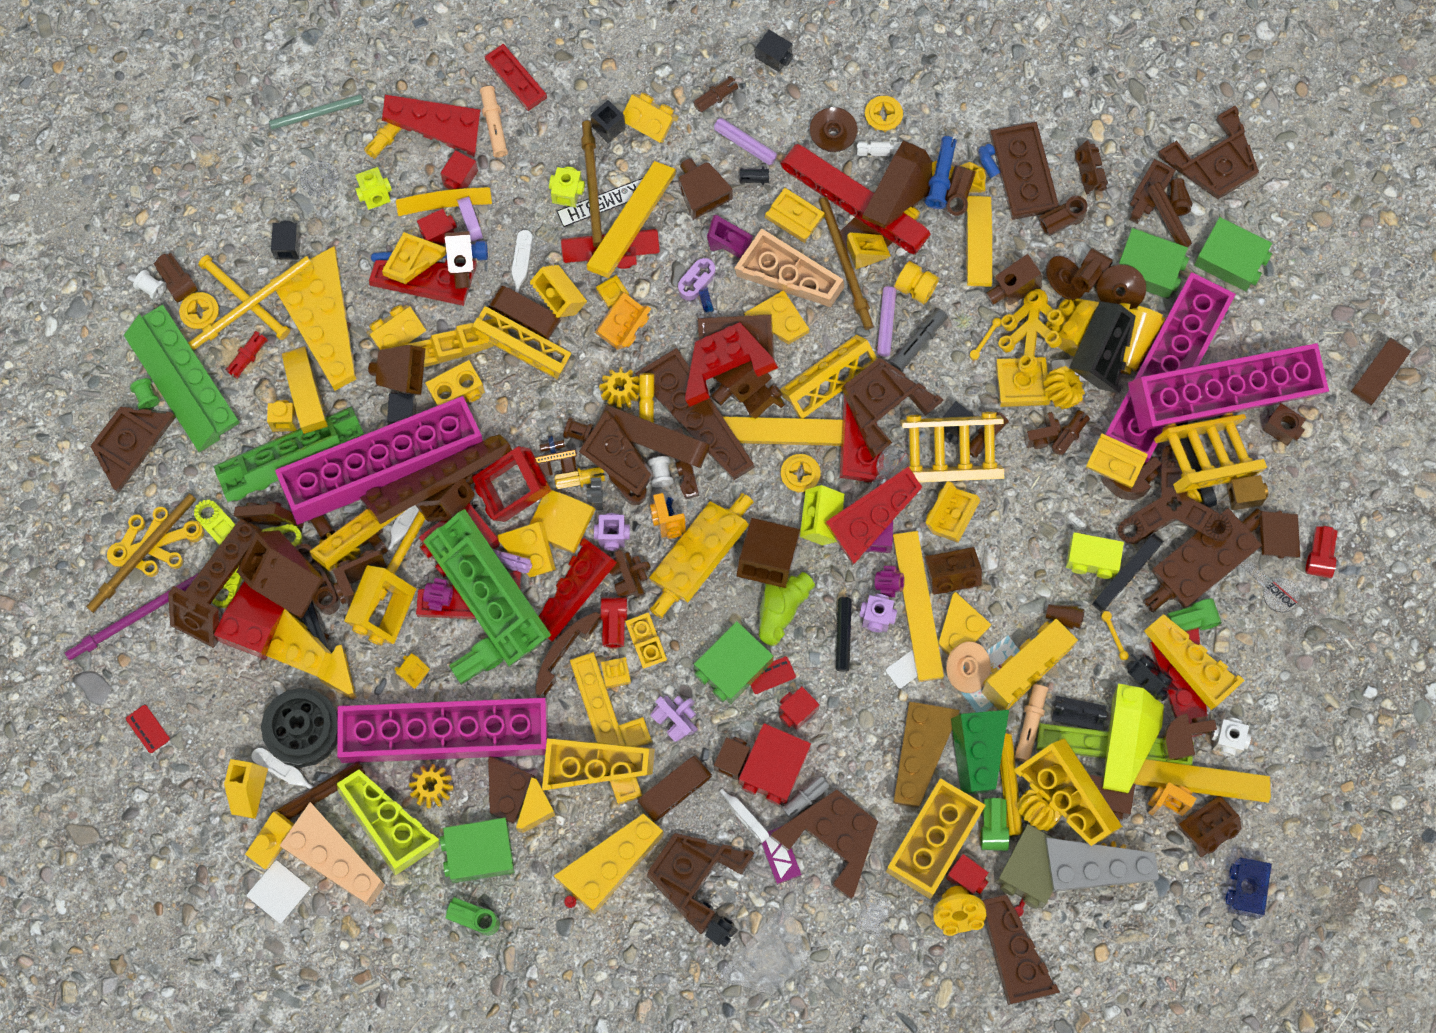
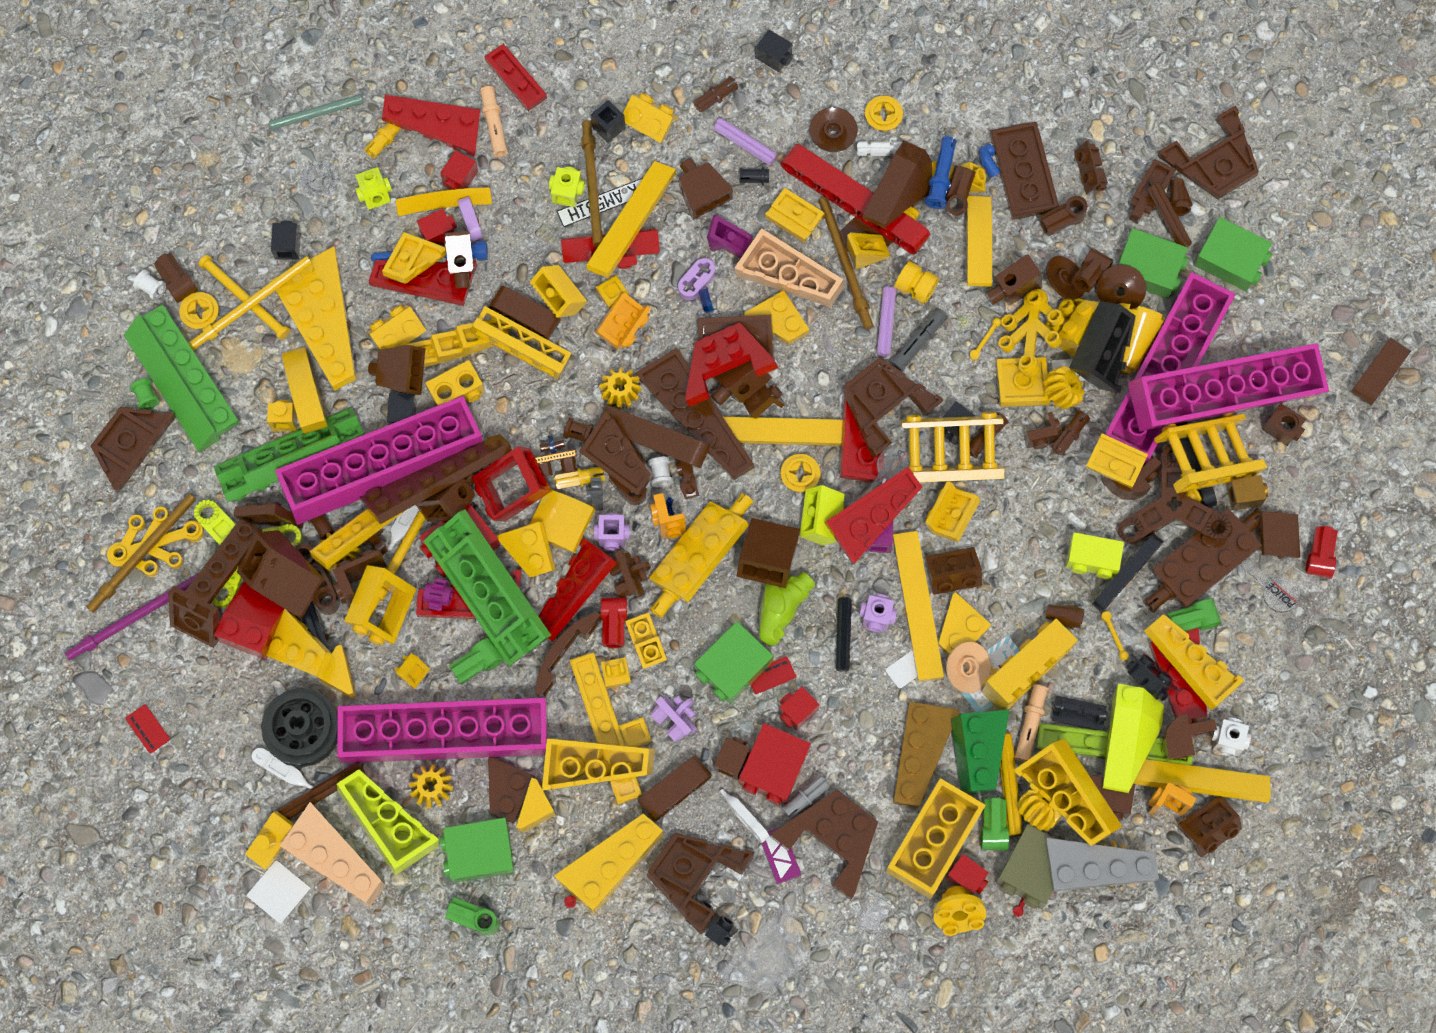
yellow slope [224,759,268,819] -> none
red pin [225,331,268,379] -> none
lavender axle [493,549,532,573] -> none
white piece [512,230,533,293] -> none
yellow piece [639,373,654,423] -> none
yellow fence [780,334,877,419] -> none
magenta gear [875,566,905,598] -> none
reddish brown wing [982,895,1060,1005] -> none
clear blue brick [1225,857,1272,919] -> none

